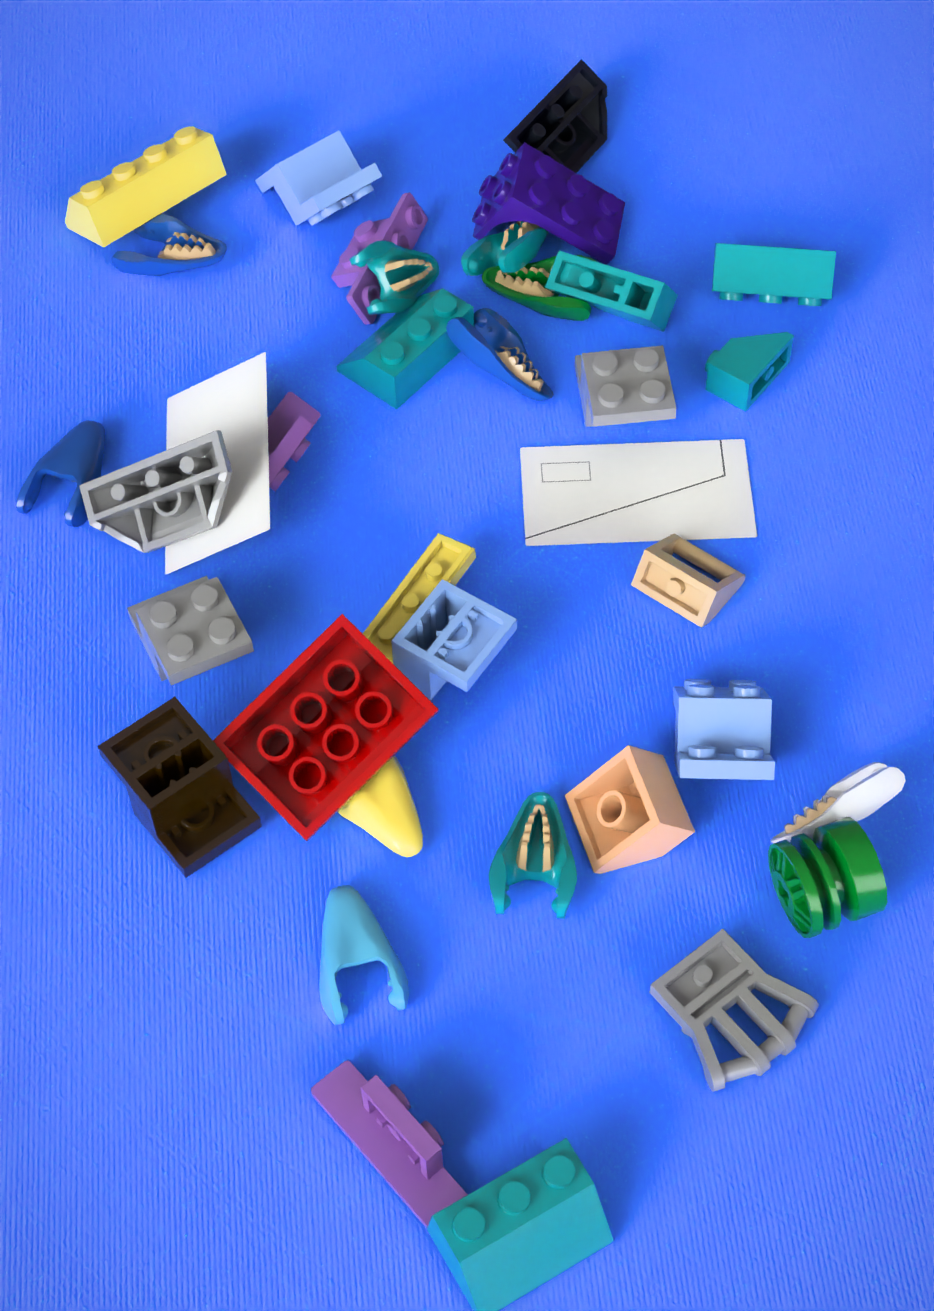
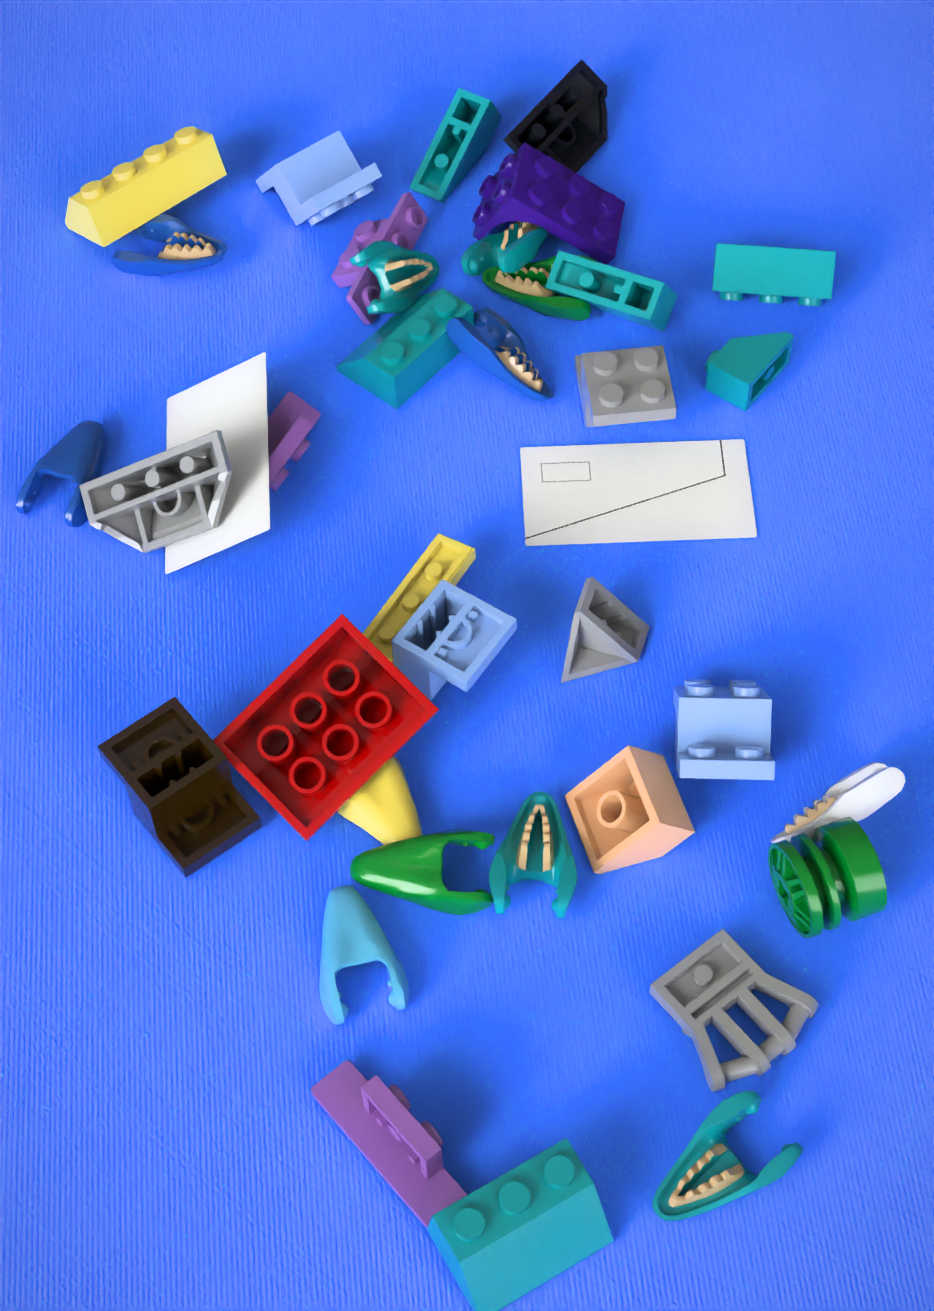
light grey bracket [127,576,254,686] -> none
tile [631,533,746,628] -> none
none -> green animal [350,829,495,915]
none -> teal slope [409,88,502,203]
none -> light grey slope [560,577,650,684]
none -> teal animal [652,1091,804,1222]

